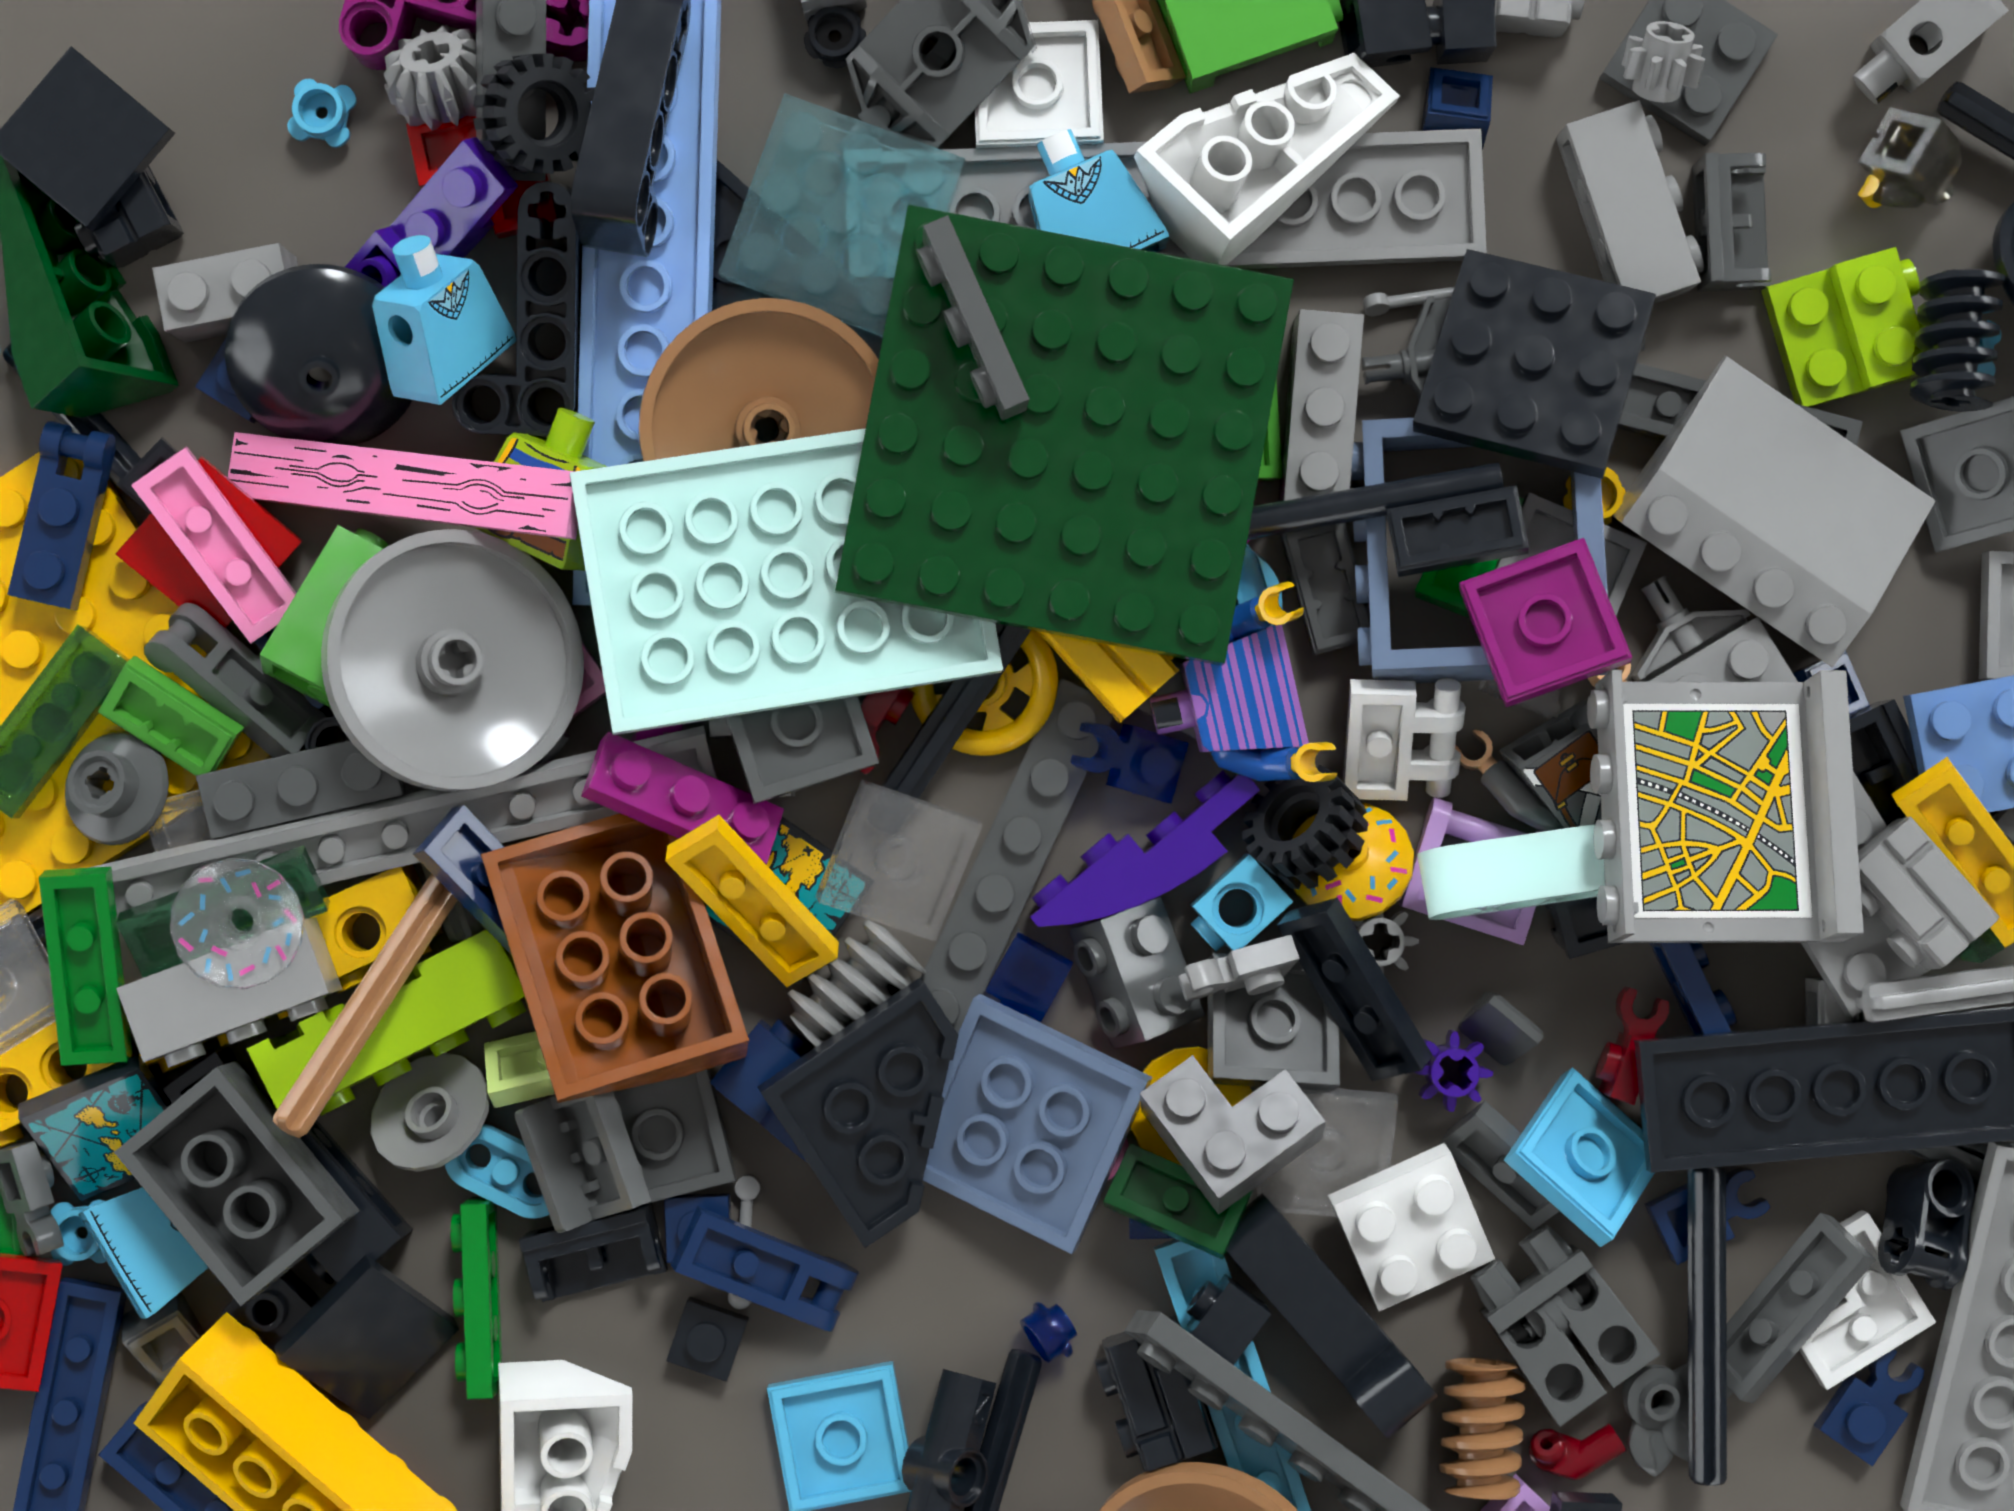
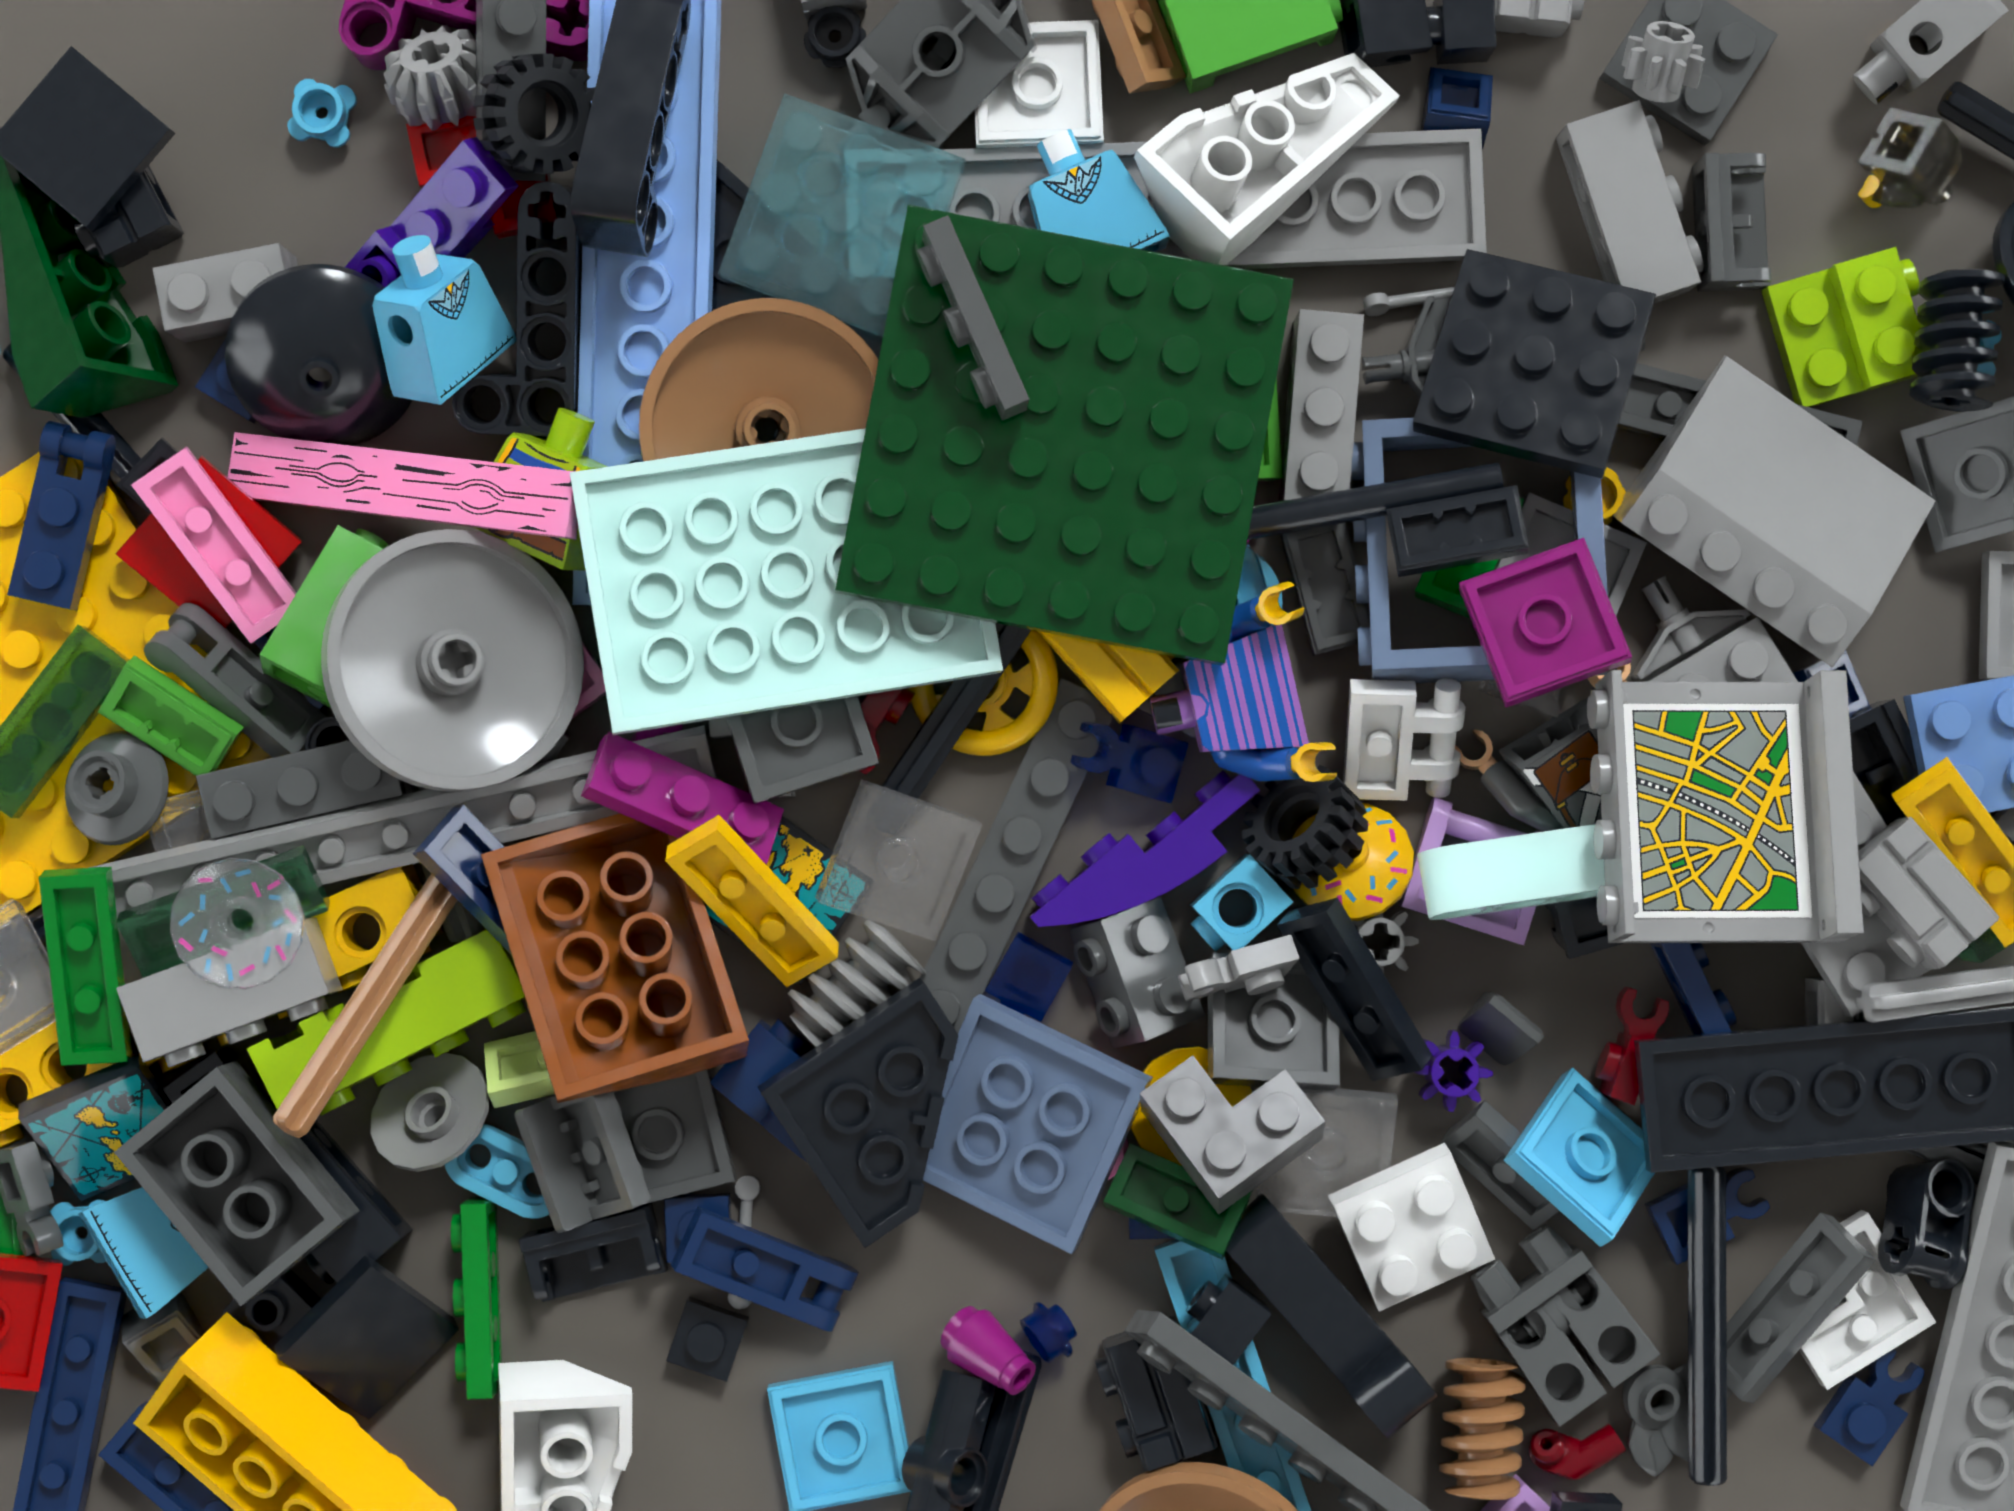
none -> magenta cone [940,1306,1036,1395]

